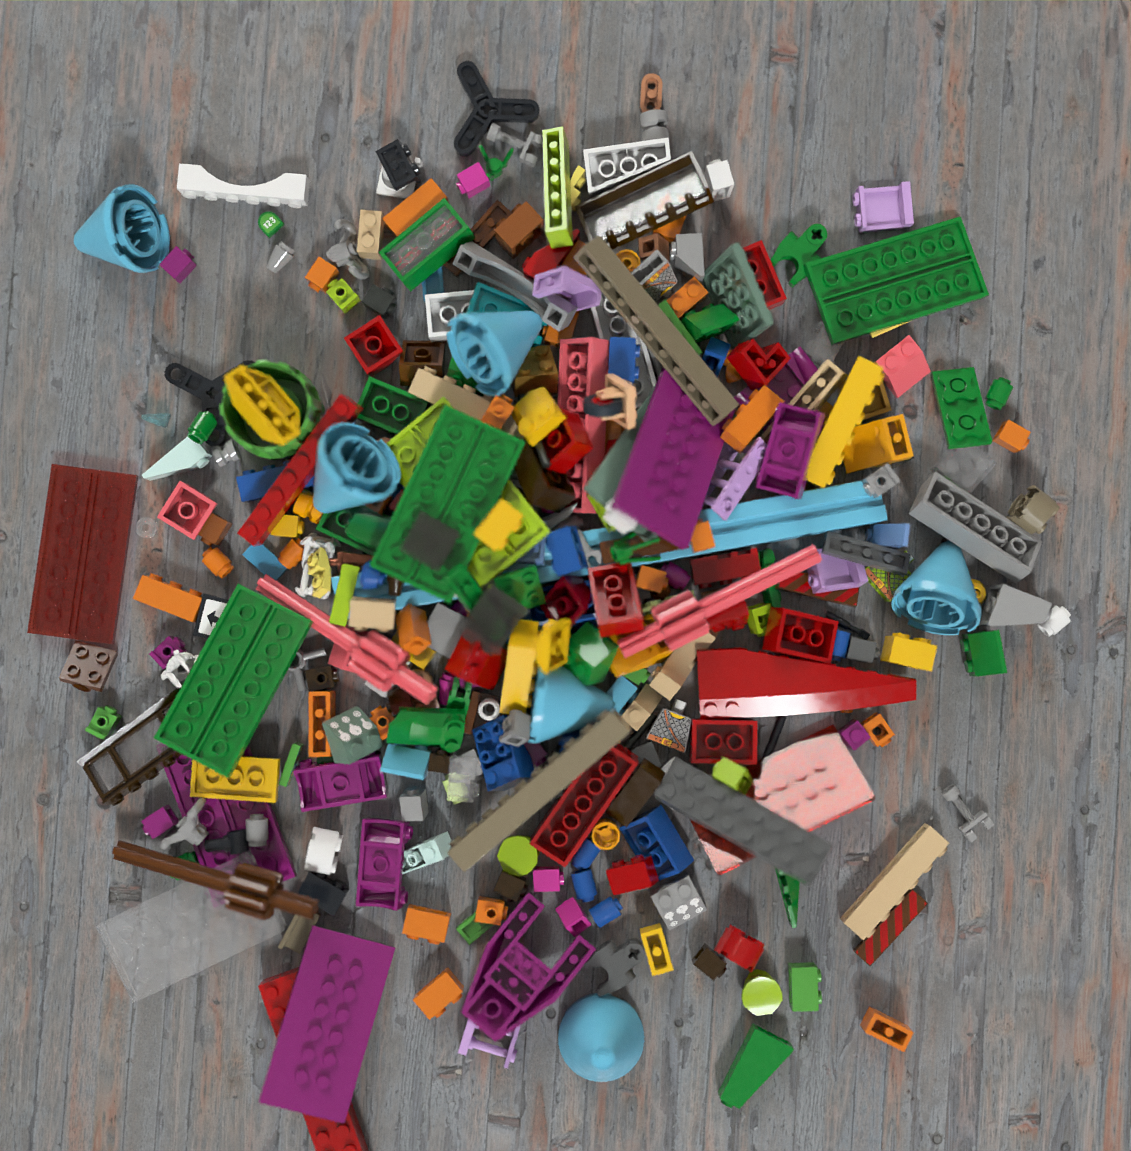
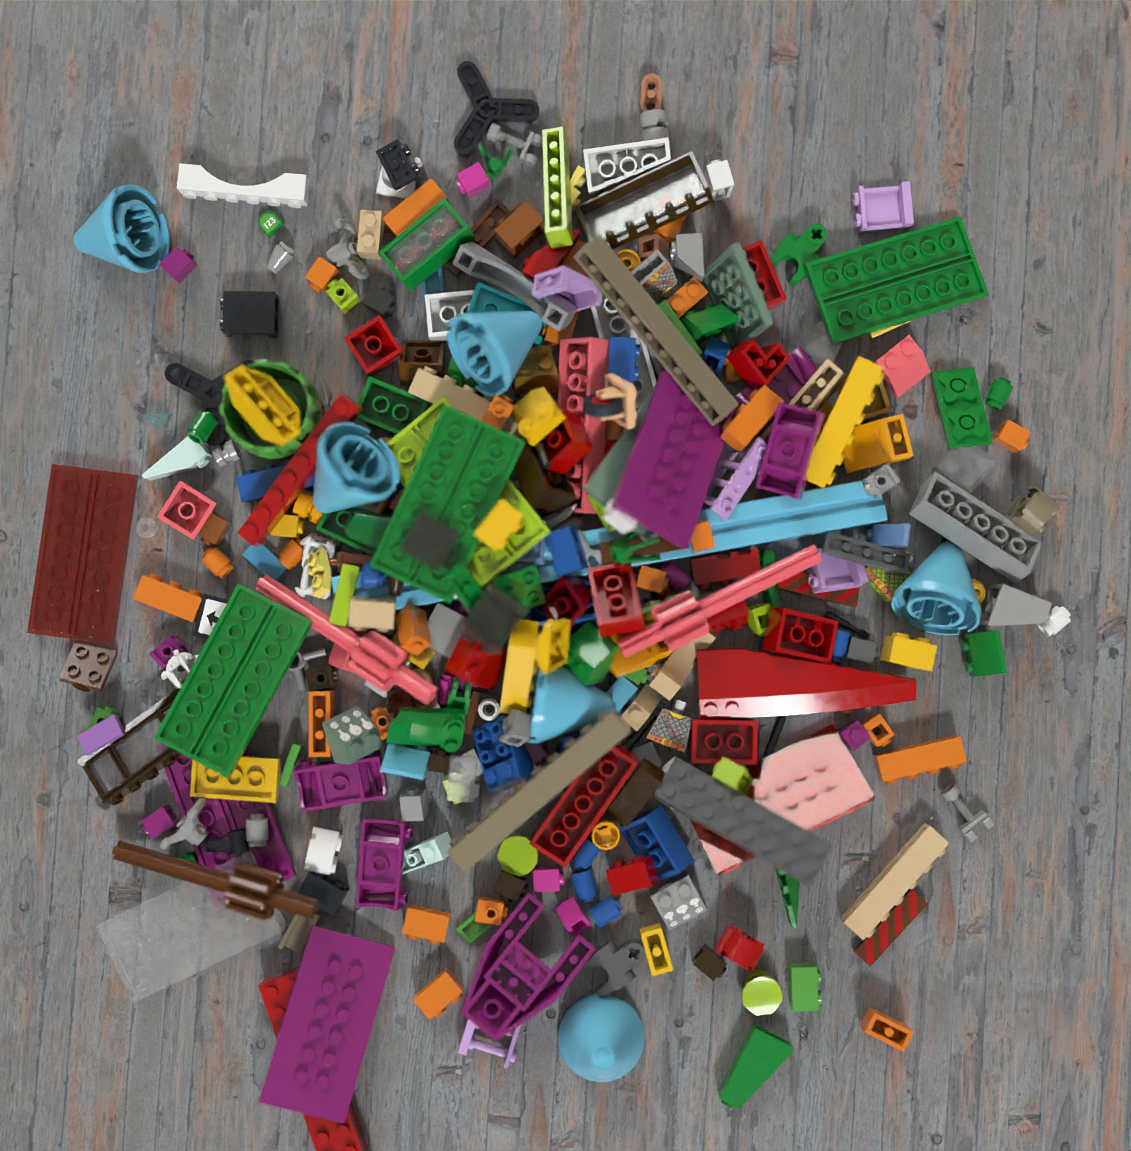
none -> medium lavender tile [77,715,126,755]
none -> black panel [220,291,279,338]
none -> orange brick [873,735,967,784]

